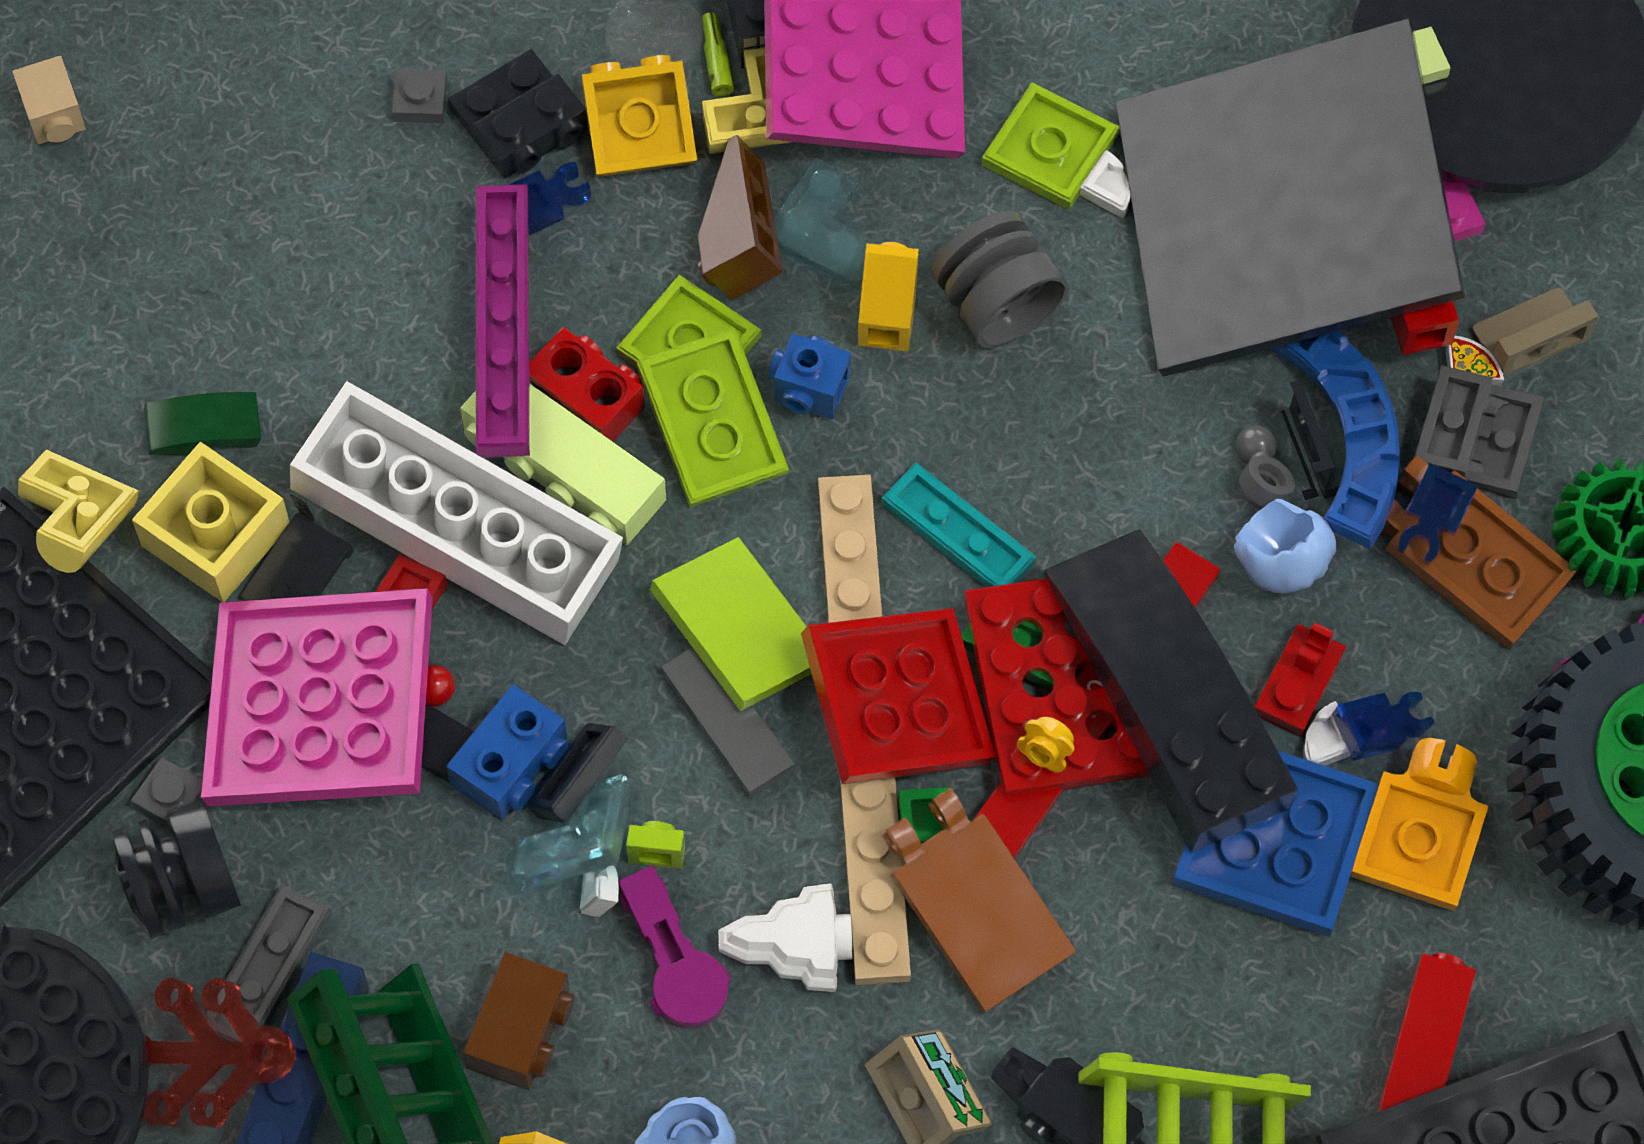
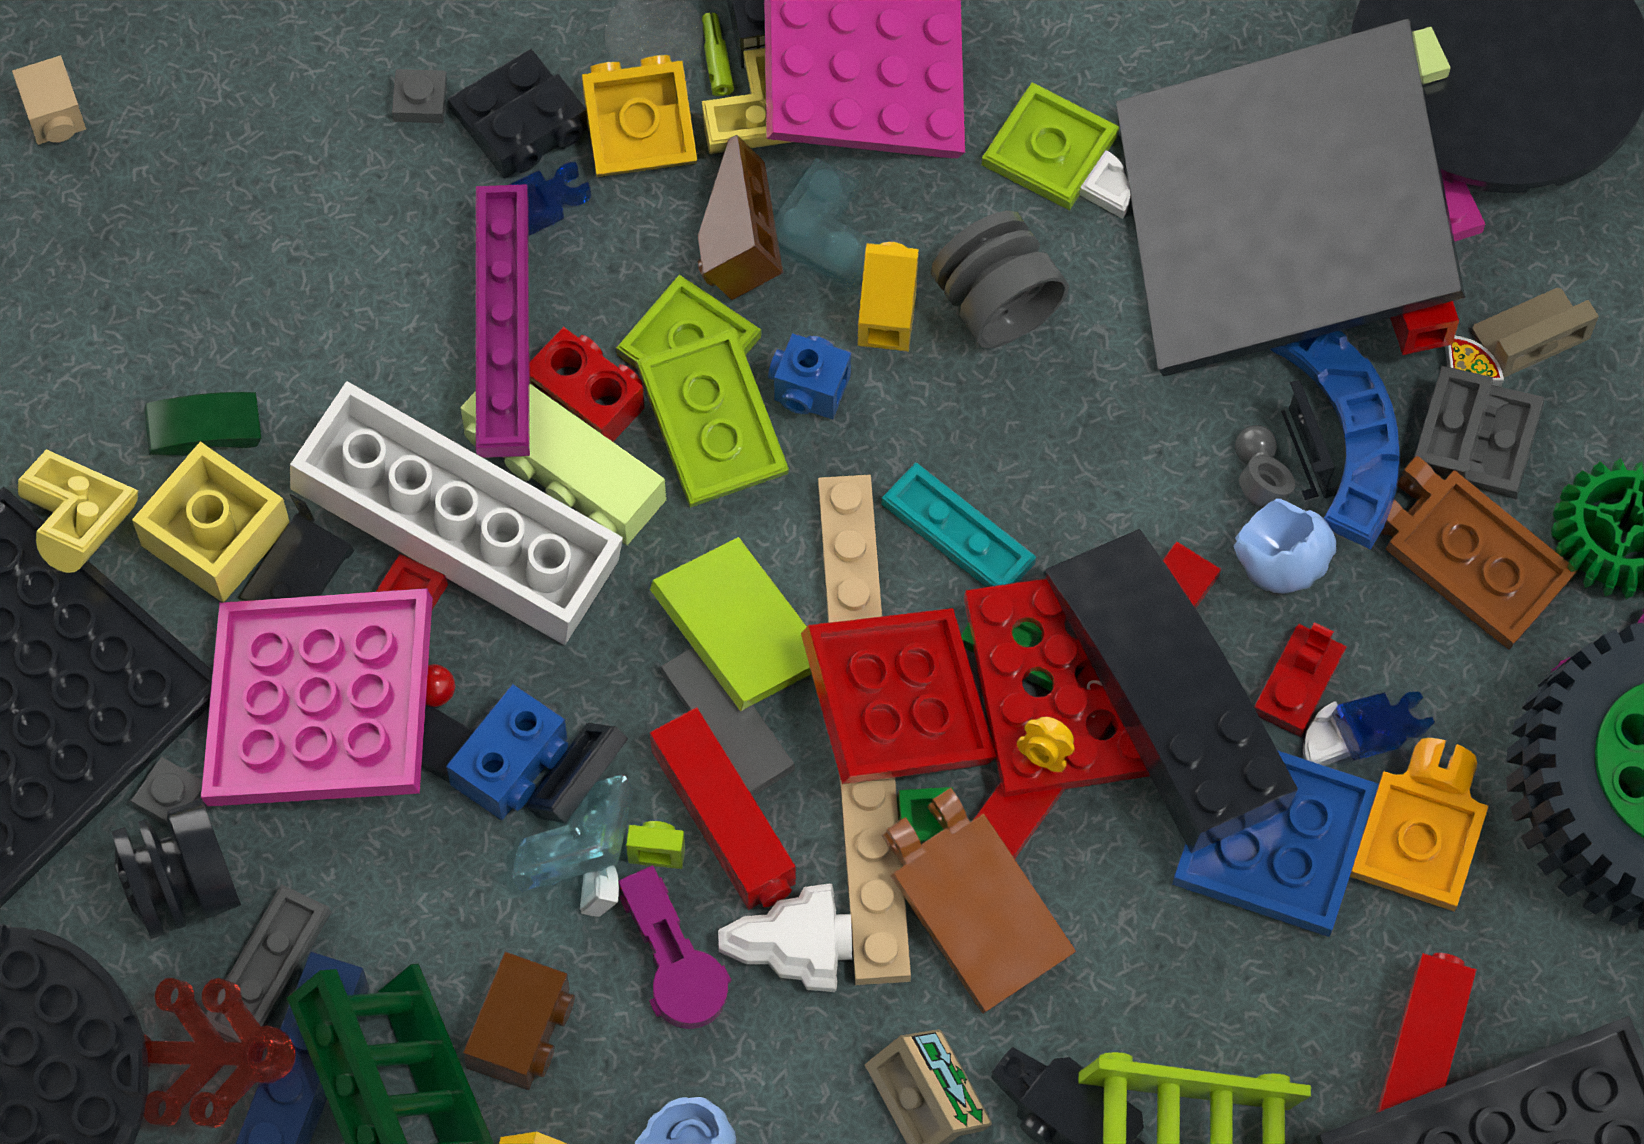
clear blue plate [1398,463,1478,565] -> none
none -> red brick [650,707,796,910]

